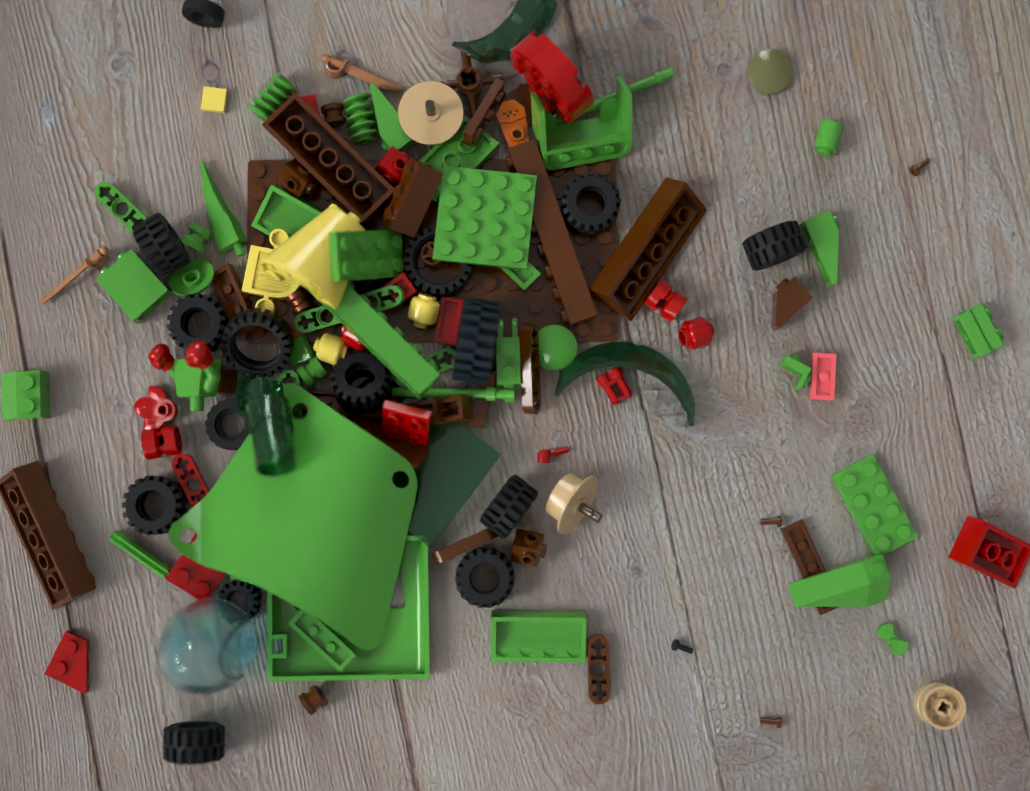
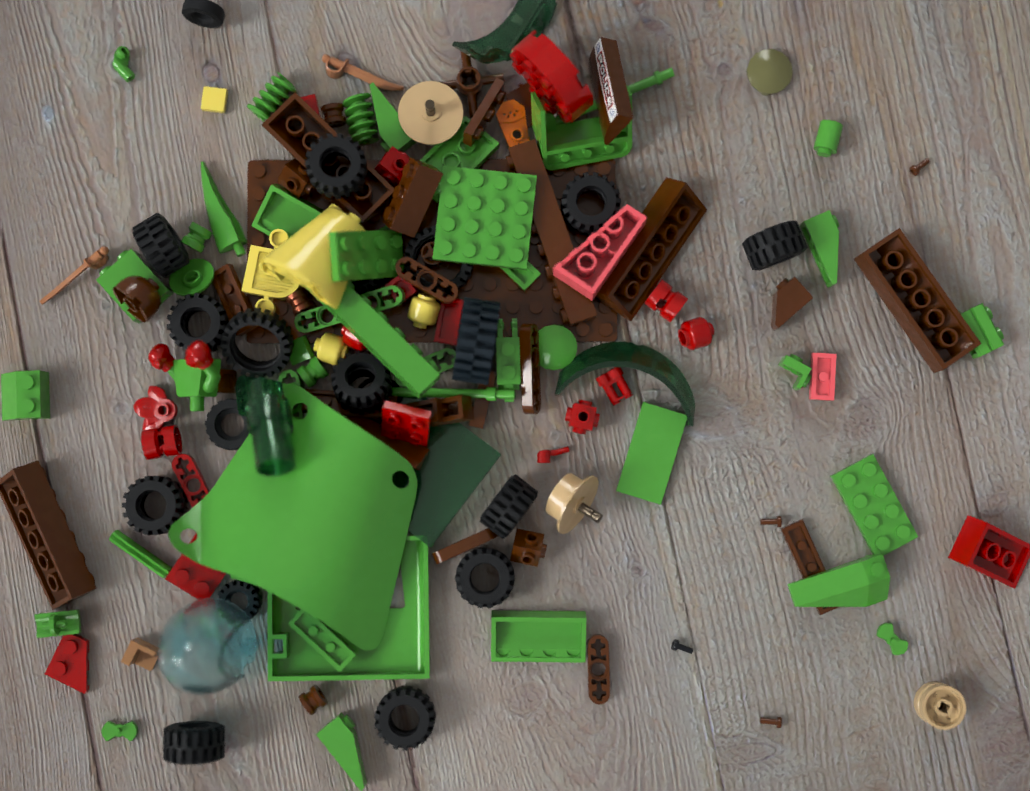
bright green beam [95,182,147,233] -> none
none -> bright green hips [35,609,81,638]
none -> bright green piece [102,721,138,741]
none -> reddish brown cylinder [112,275,161,323]
none -> bright green arm [113,46,135,82]
none -> medium nougat panel [121,638,162,671]
none -> black tyre [305,133,368,199]
none -> bright green slope [316,712,367,791]
none -> black tyre [374,686,436,751]
none -> reddish brown beam [395,257,458,304]
none -> coral wedge [553,204,647,301]
none -> red brick [565,400,600,435]
none -> reddish brown slope [588,37,634,145]
none -> bright green tile [616,402,688,505]
none -> reddish brown slope [854,228,981,373]

